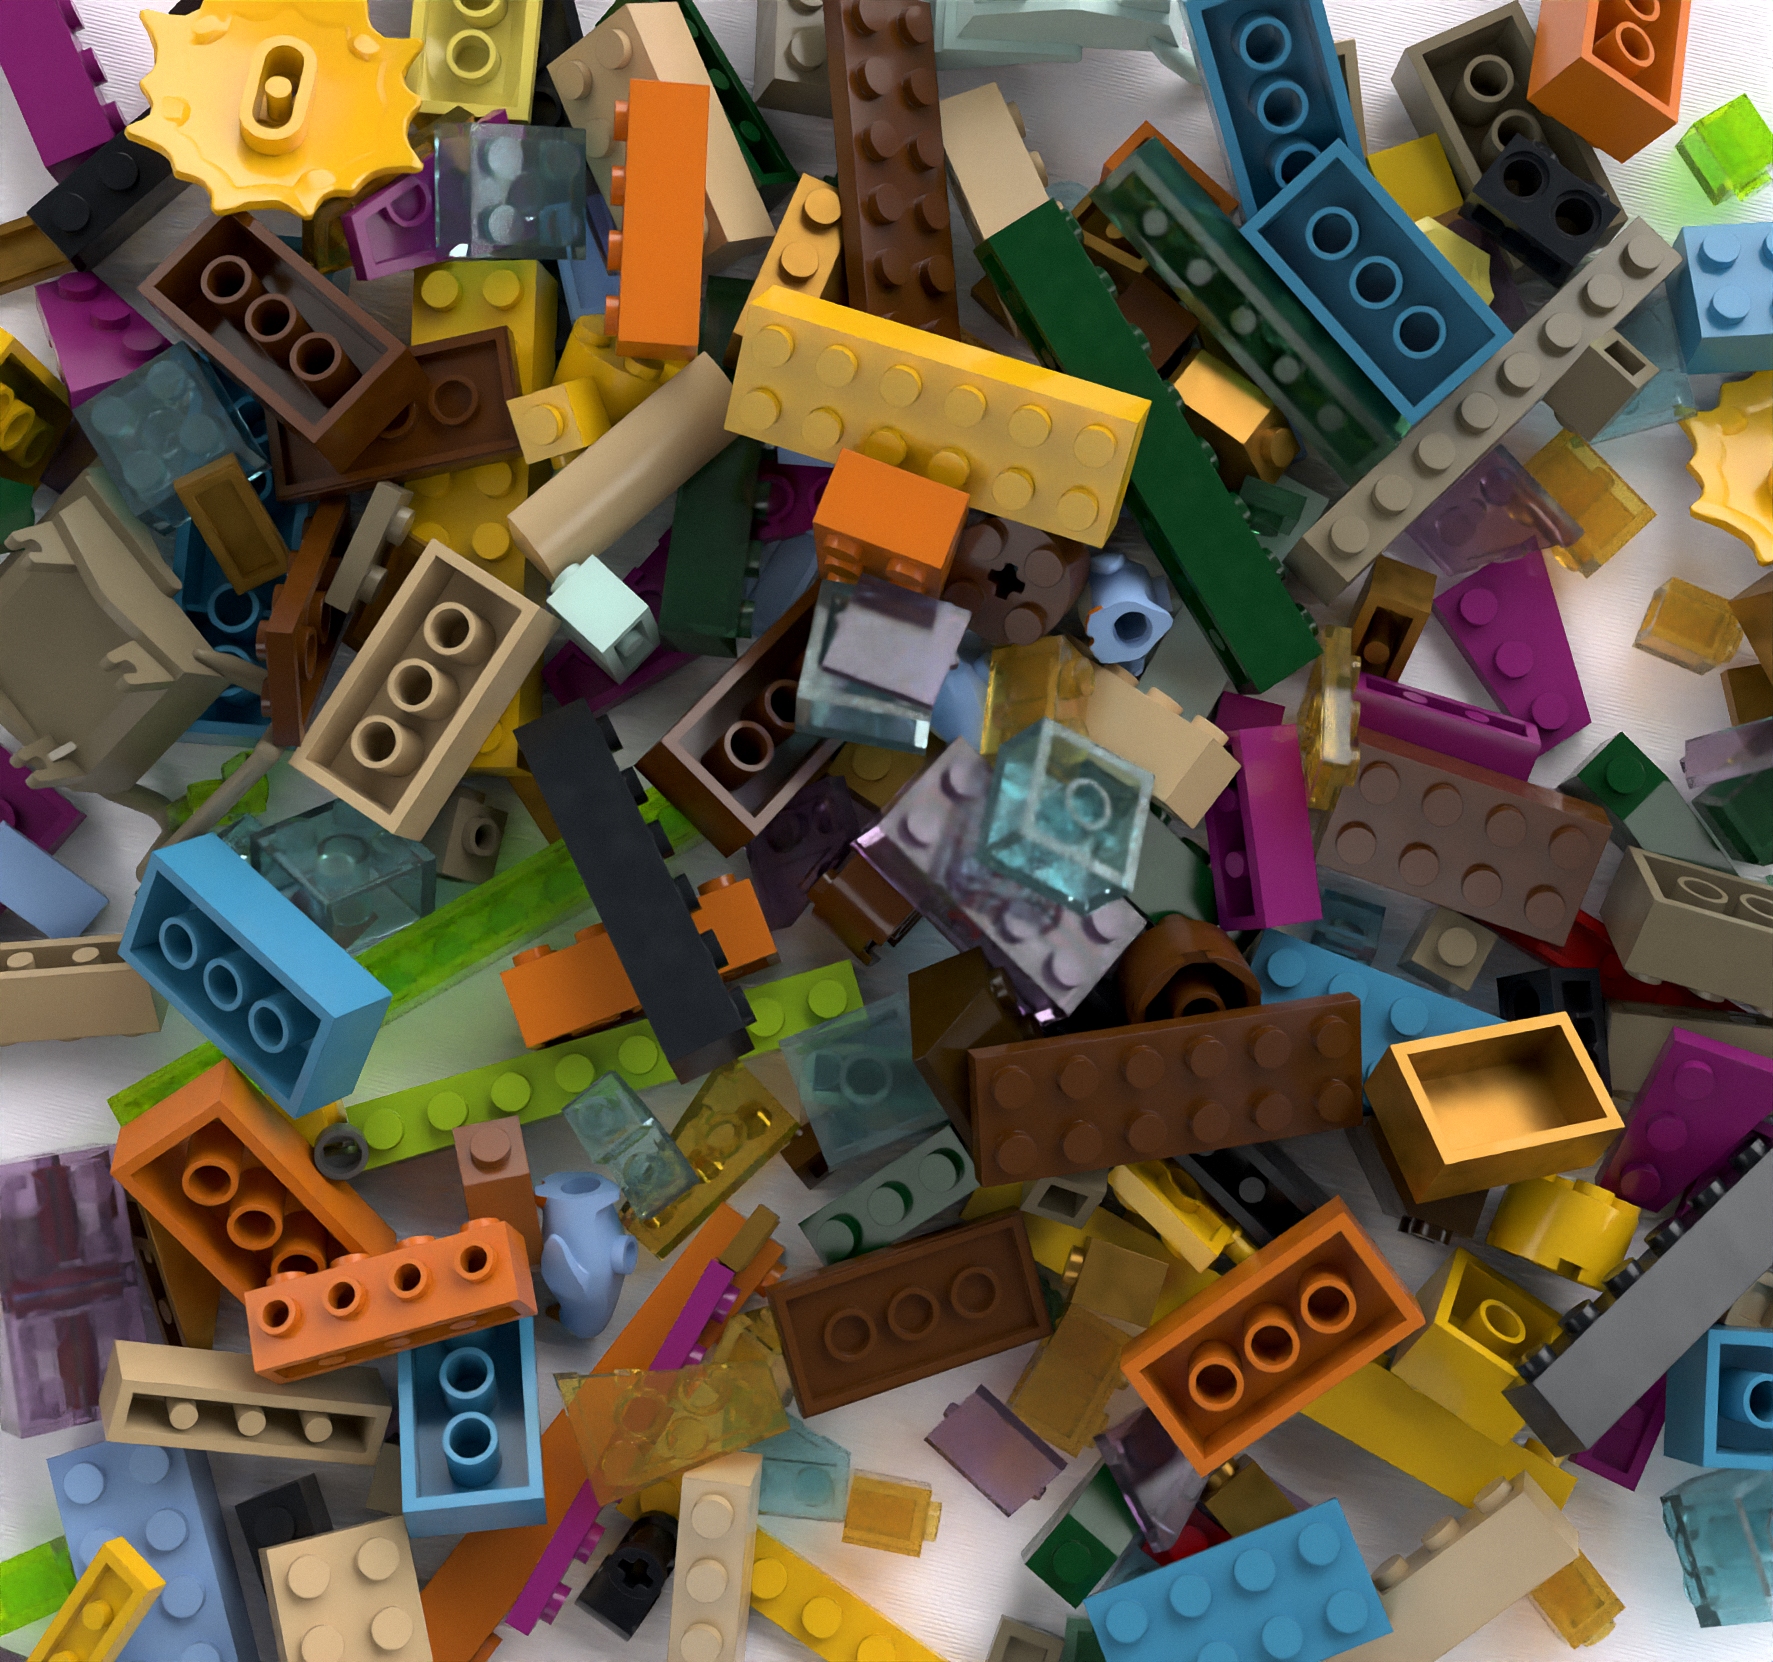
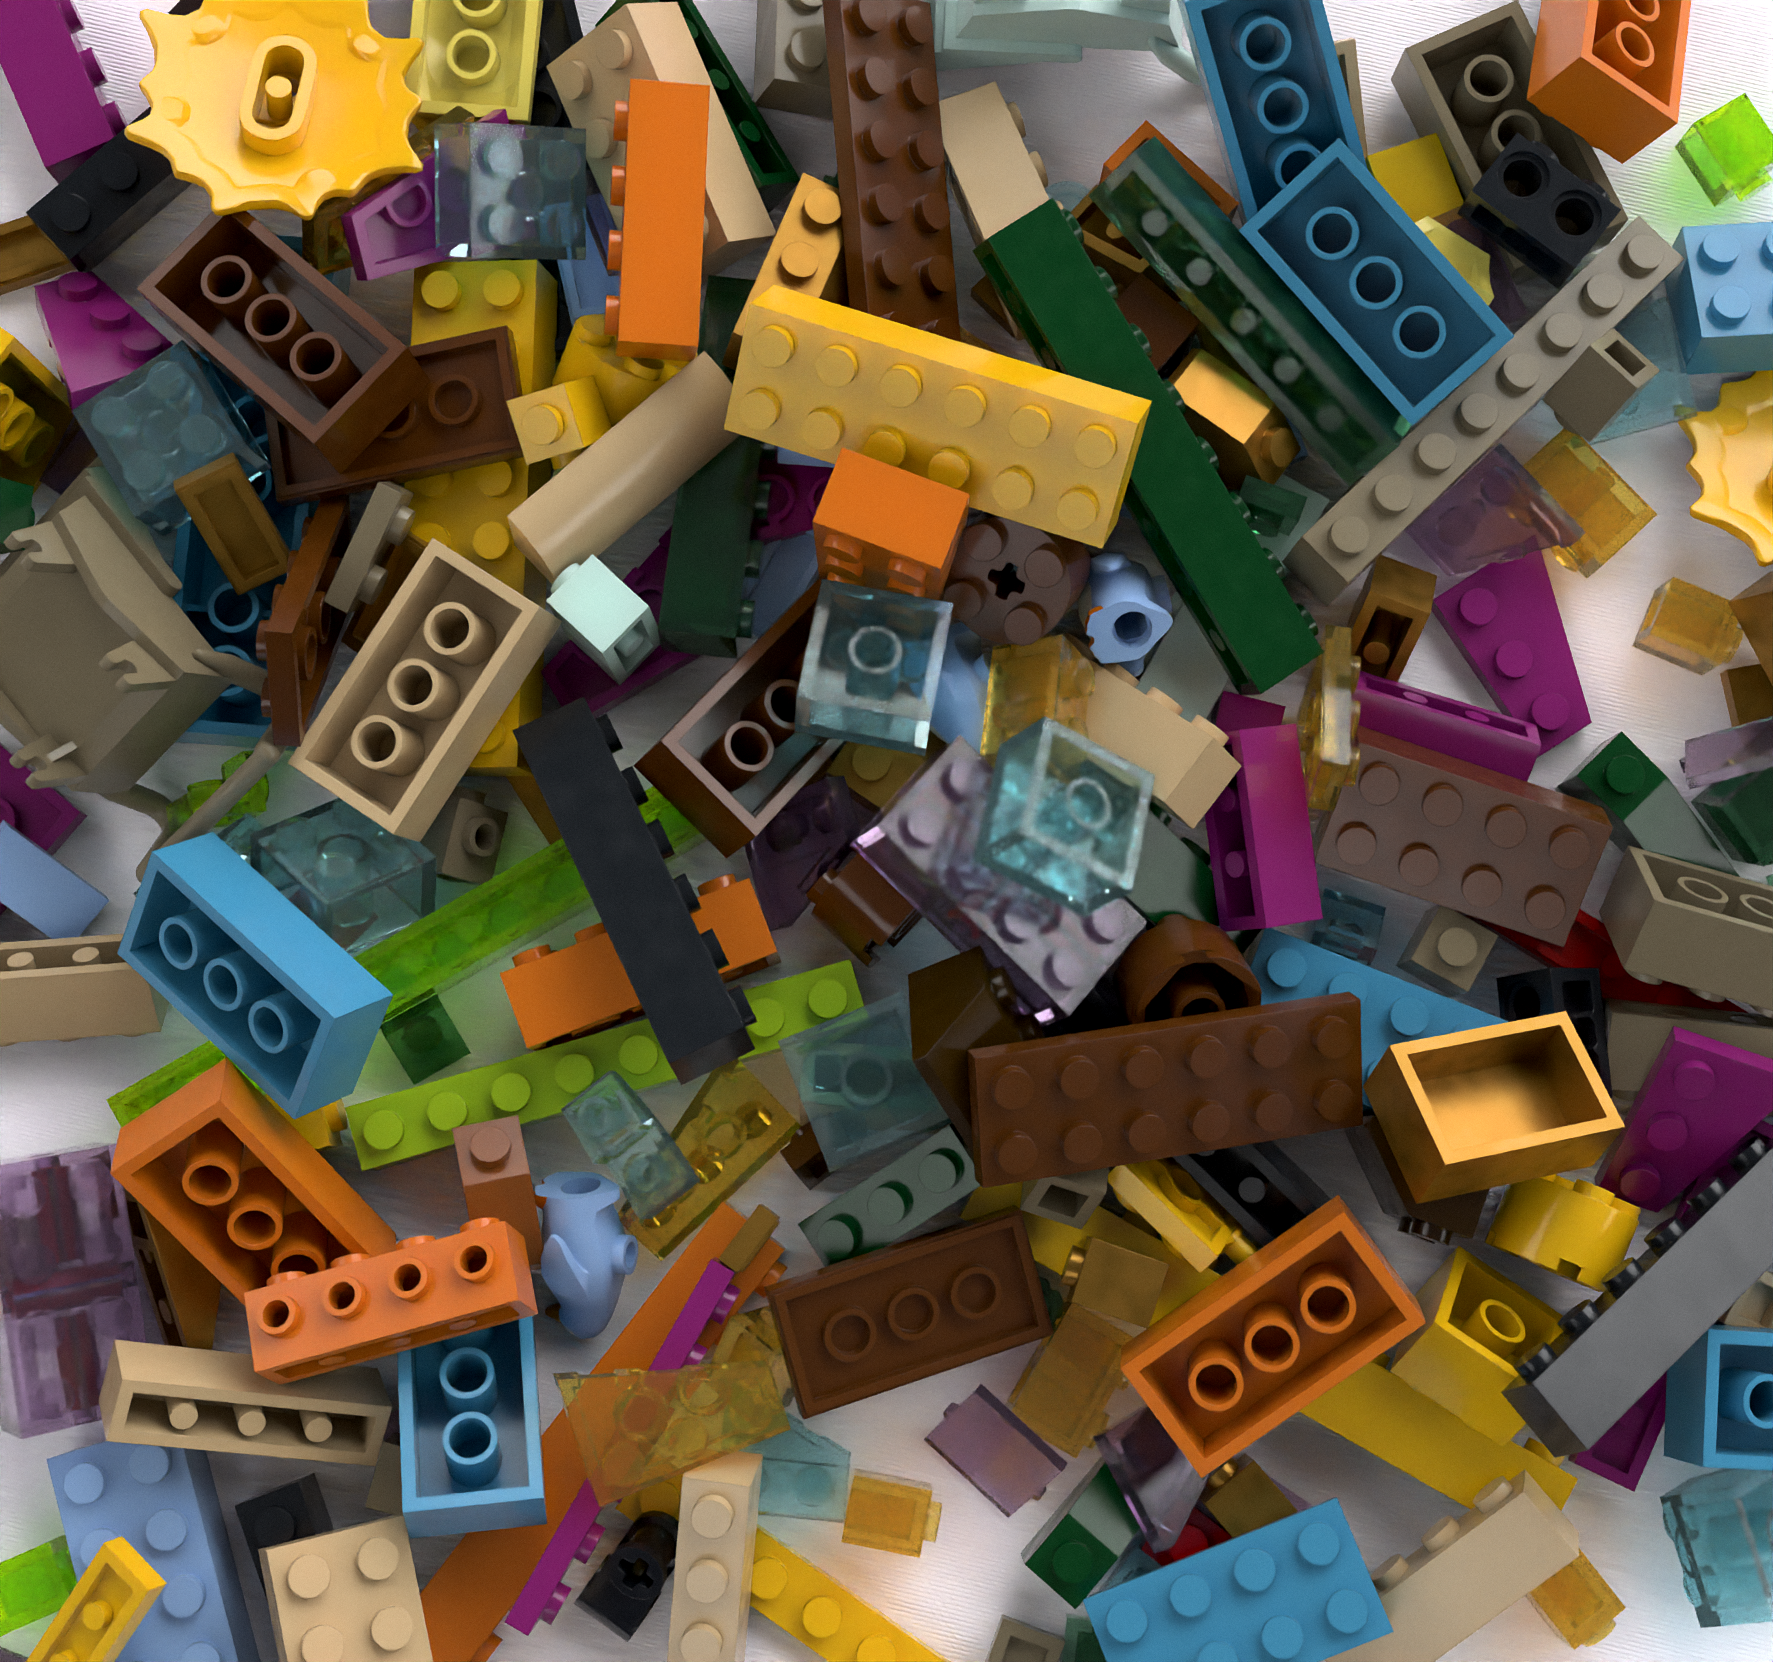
dark grey hinge [313,1122,369,1180] -> none
piece [821,572,972,711] -> none
none -> clear green plate [380,994,471,1085]

